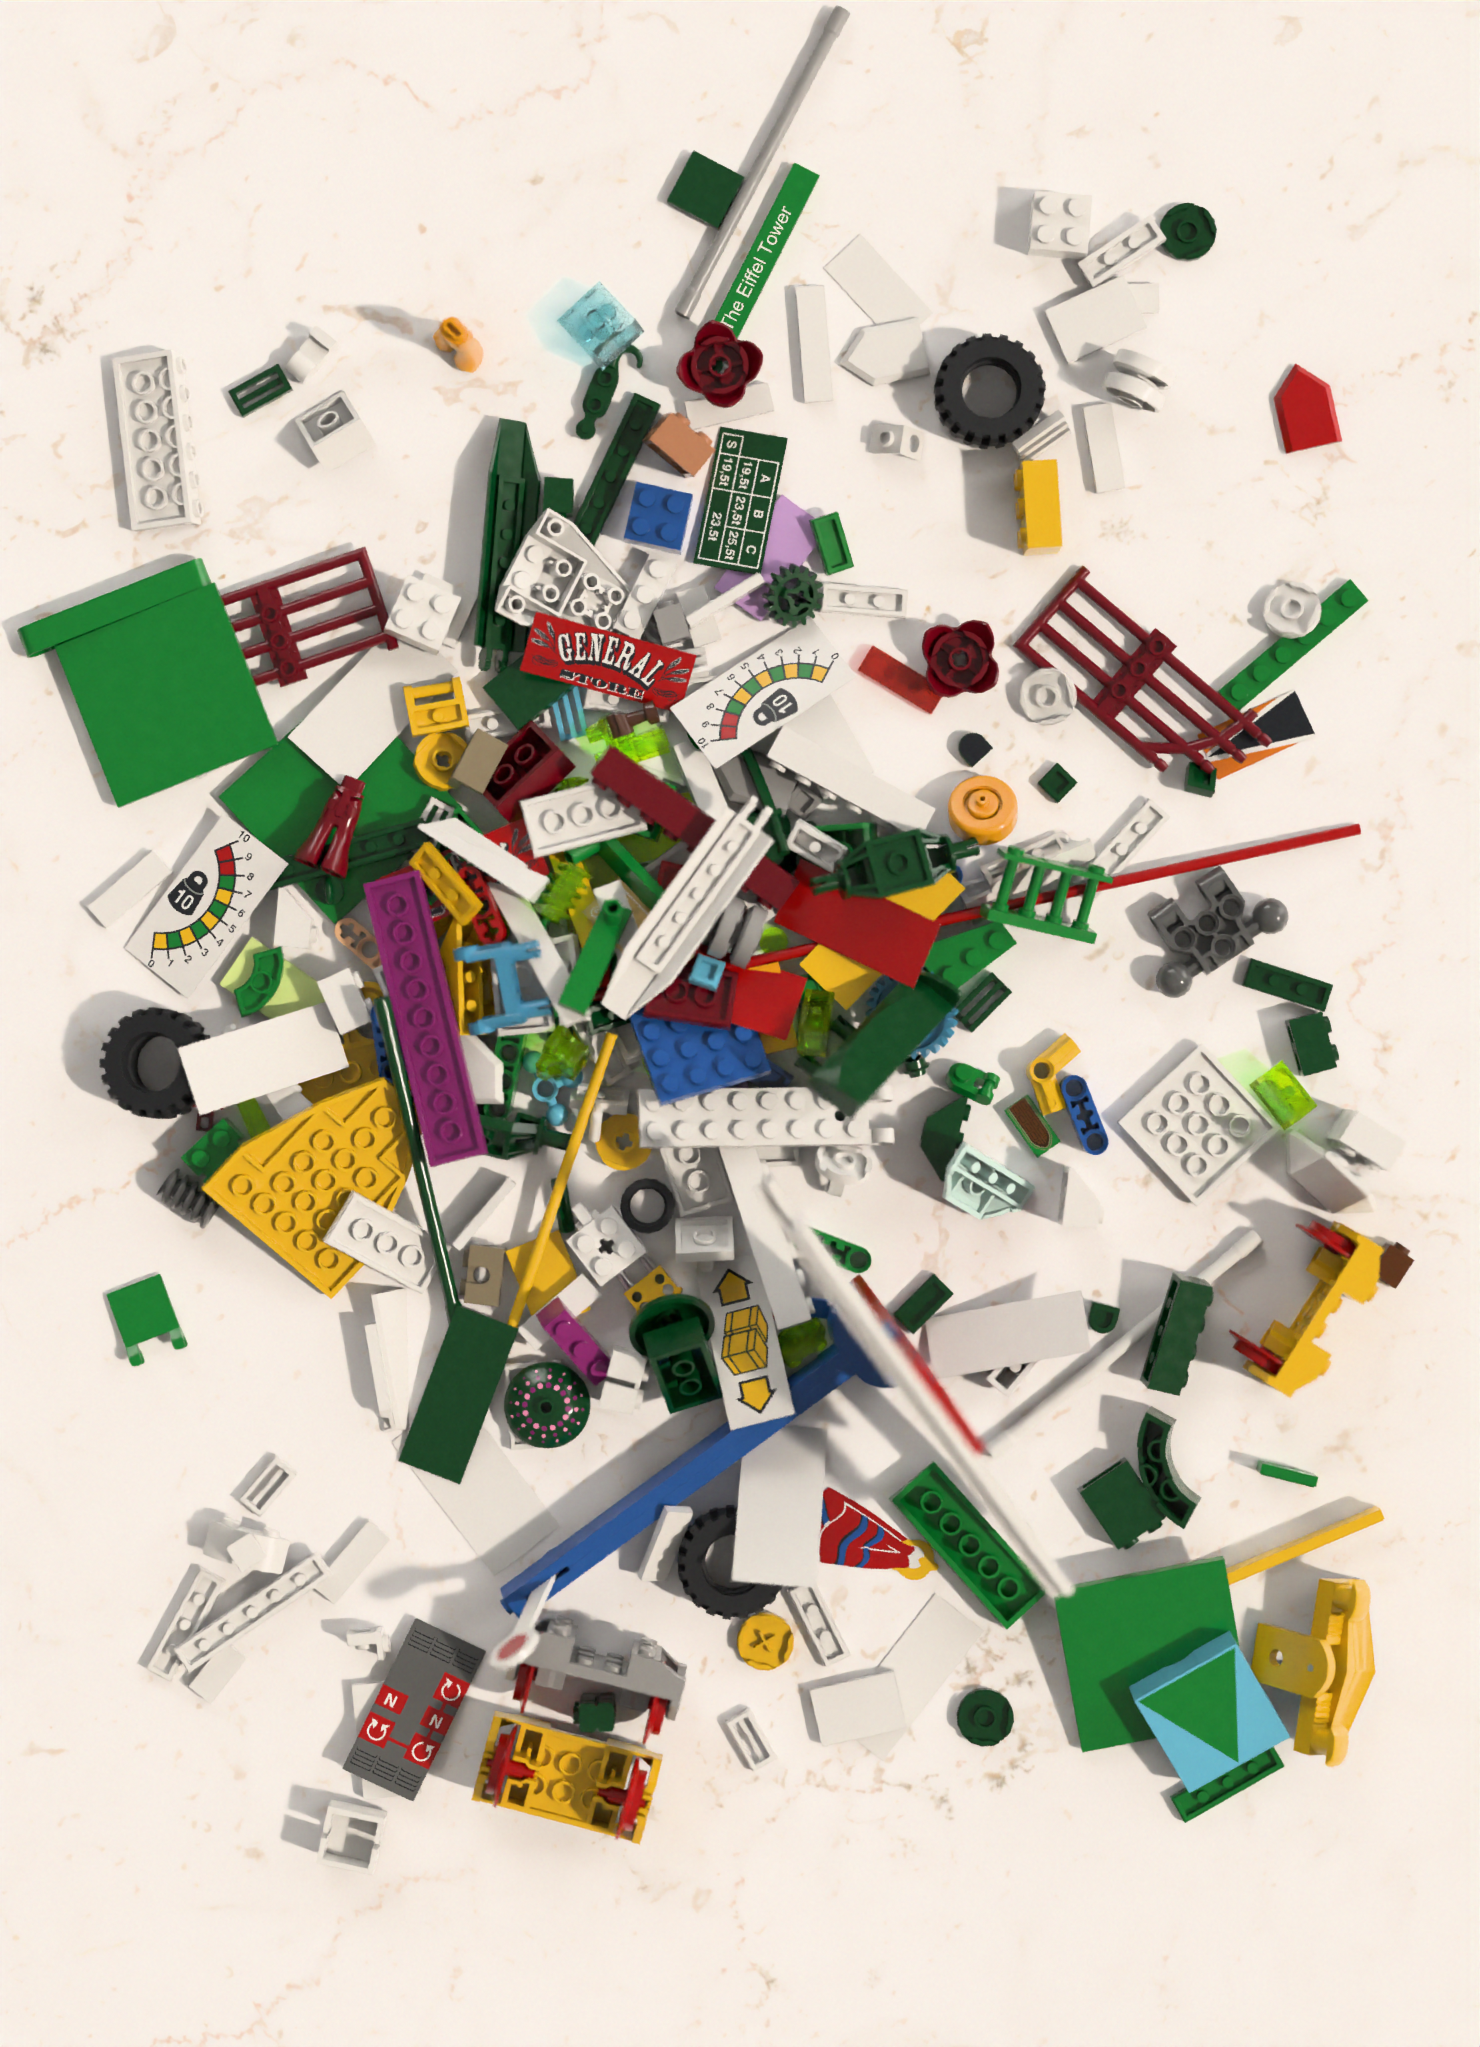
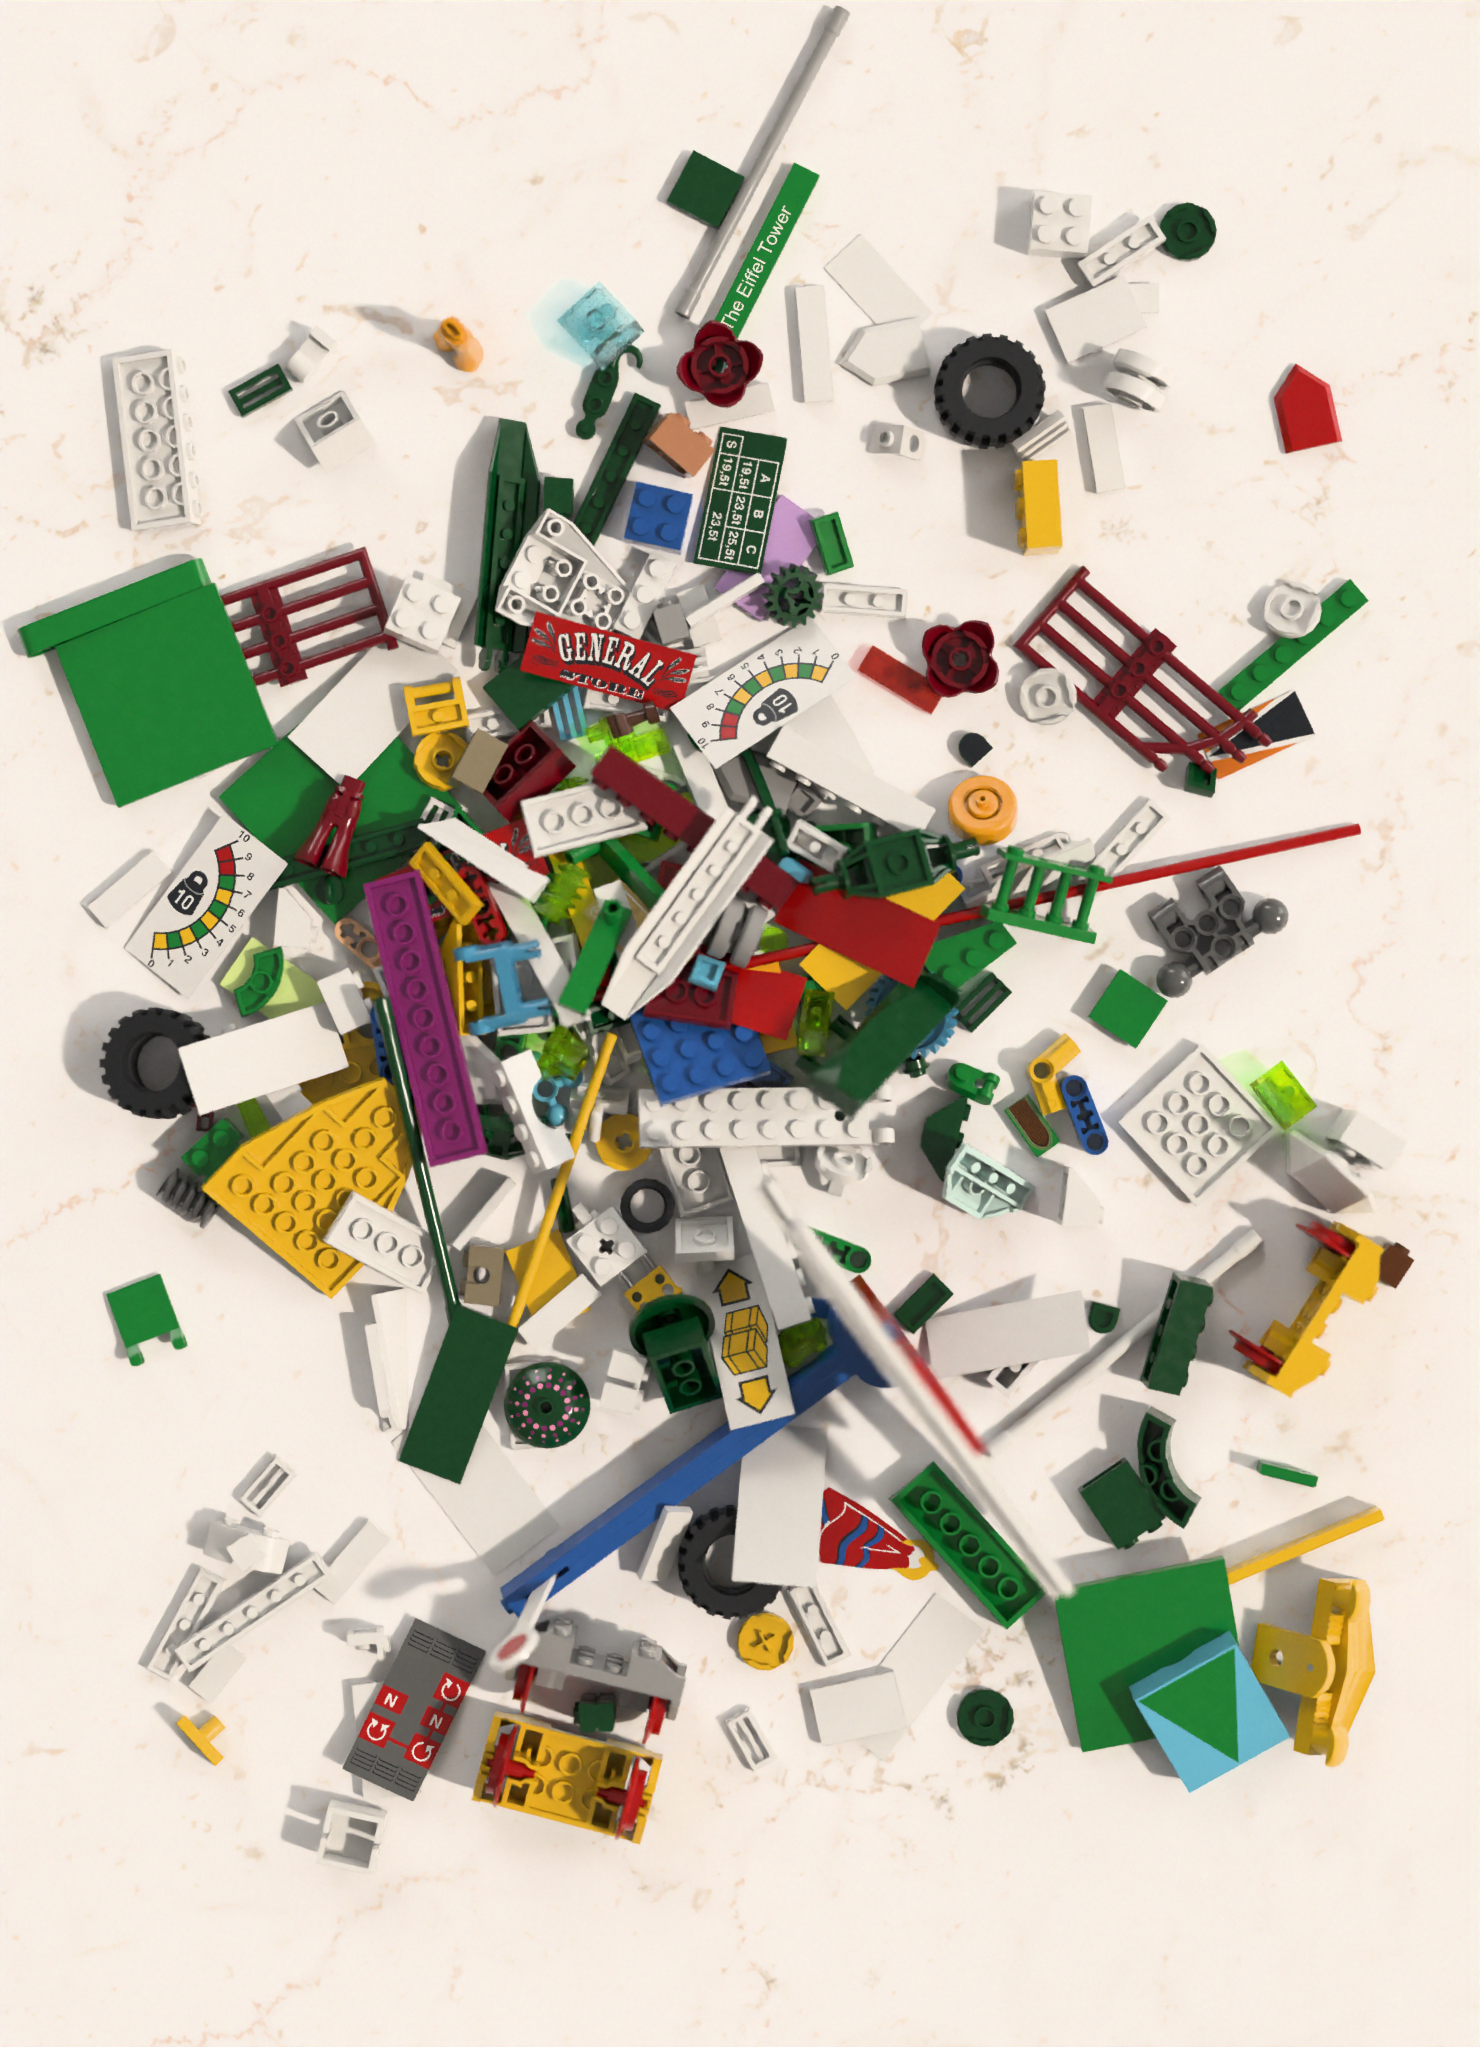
magenta brick [536,1297,611,1387] -> none
dark green tile [1037,763,1078,803] -> none
green tile [1170,1746,1285,1823] -> none
dark green tile [1241,958,1333,1012] -> none
dark green brick [1285,1012,1339,1076] -> none
none -> yellow tile [175,1715,226,1766]
none -> white arch [490,1050,575,1174]
none -> medium azure tile [778,857,814,884]
none -> green tile [1087,969,1168,1049]

